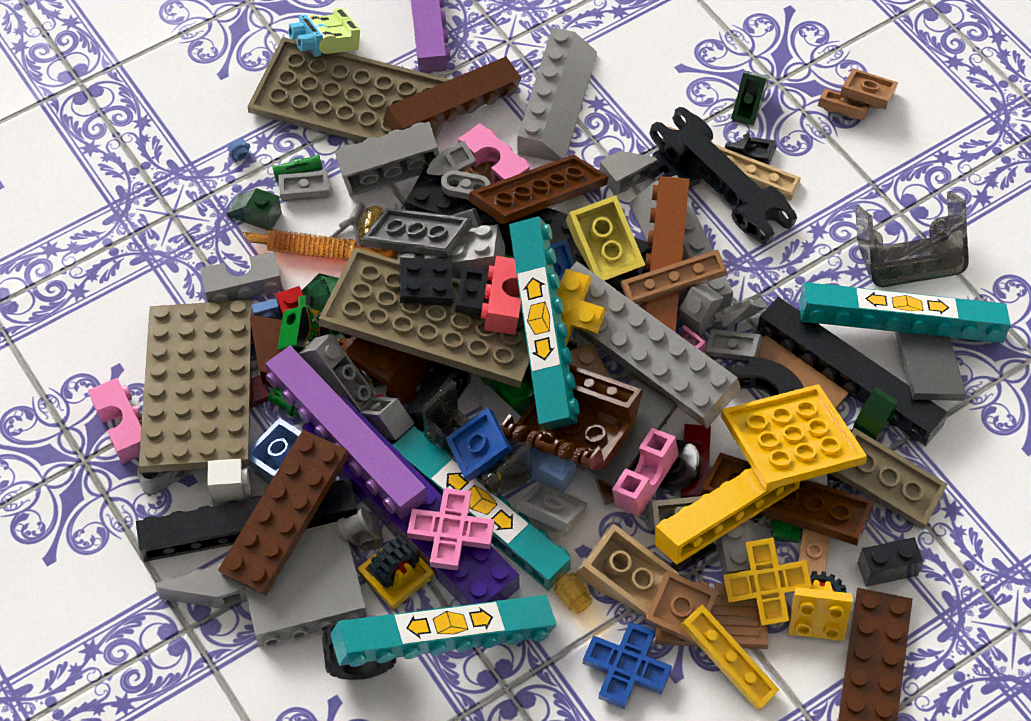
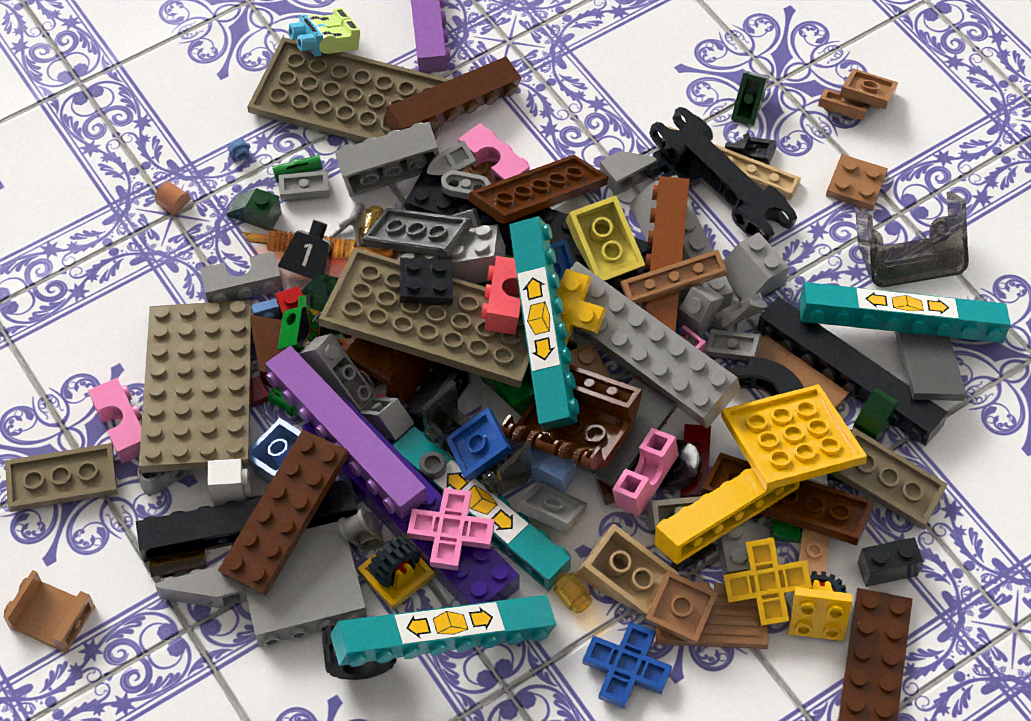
black plate [455,267,488,316] -> none
light grey slope [517,28,597,161] -> none
yellow plate [680,604,780,710] -> none
none -> medium nougat panel [3,570,95,653]
none -> dark tan plate [5,443,118,512]
none -> dark brown plate [149,547,207,578]
none -> nougat brick [155,181,191,215]
none -> black torso [278,220,334,283]
none -> dark grey tile [419,451,447,480]
none -> light grey slope [723,232,789,301]
none -> medium nougat plate [826,154,888,211]

